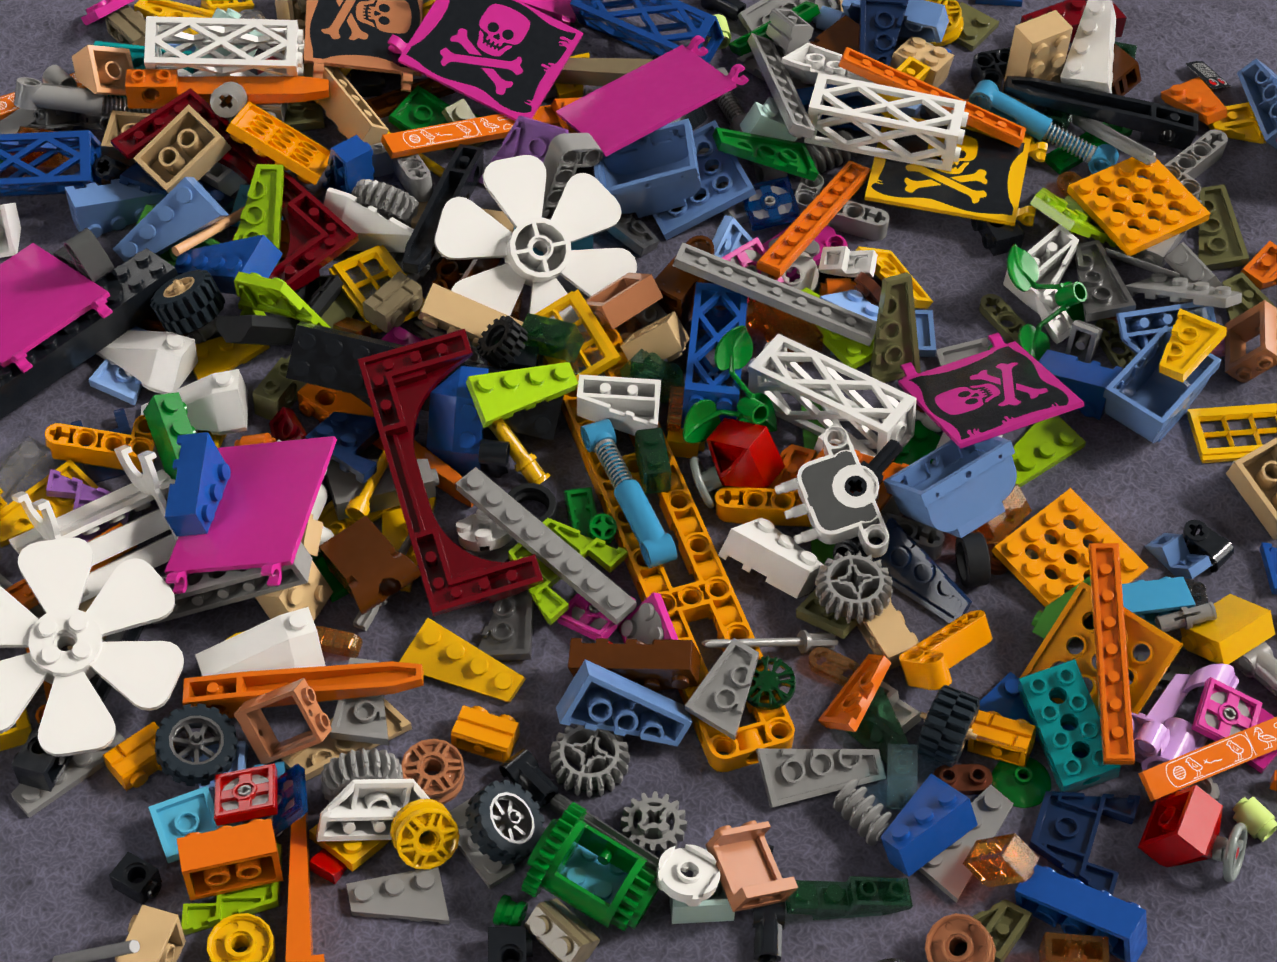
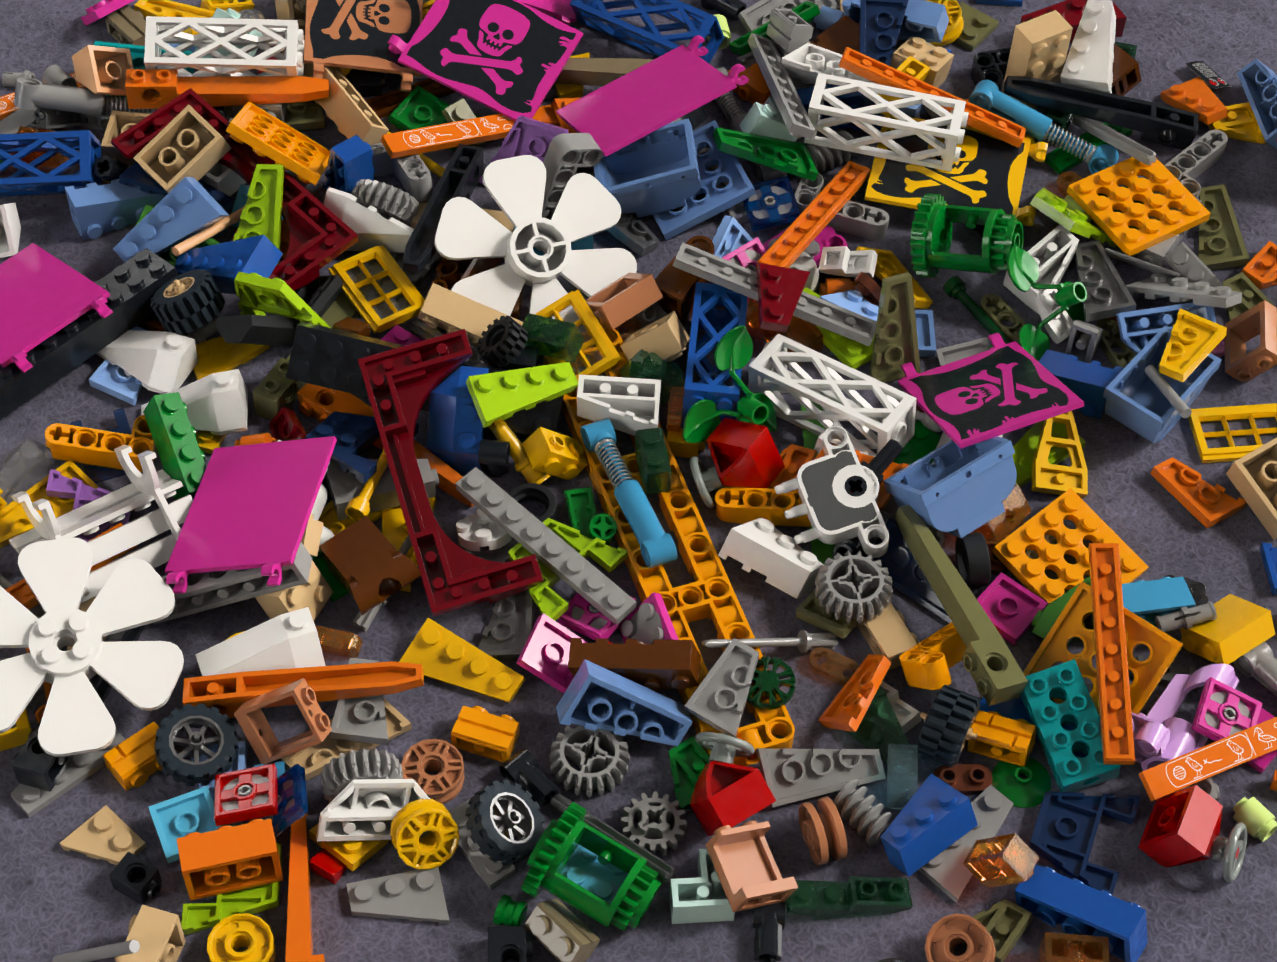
dark grey beam [53,228,114,283] -> none
blue wedge [165,432,231,537] -> none
light grey piece [210,81,247,118] -> none
dark tan brick [363,271,423,333] -> none
white plate [656,844,720,907] -> none
medium blue slope [1145,533,1212,579] -> none
black piece [1182,520,1234,573] -> none
none -> light grey pin [2,70,36,87]
none -> tan wing [60,805,147,865]
none -> plate [516,613,588,693]
none -> yellow brick [522,427,588,480]
none -> green wing [668,736,710,811]
none -> red piece [690,732,776,836]
none -> orange brick [728,63,771,105]
none -> dark red wing [757,263,810,333]
none -> nougat wheel [798,796,848,866]
none -> olive piece [895,504,1028,706]
none -> green piece [910,193,1024,278]
none -> dark green piece [943,276,1011,344]
none -> dark pink plate [977,572,1048,645]
none -> yellow plate [1032,411,1088,498]
none -> light grey bar [1144,365,1192,418]
none -> orange wing [1150,457,1247,528]

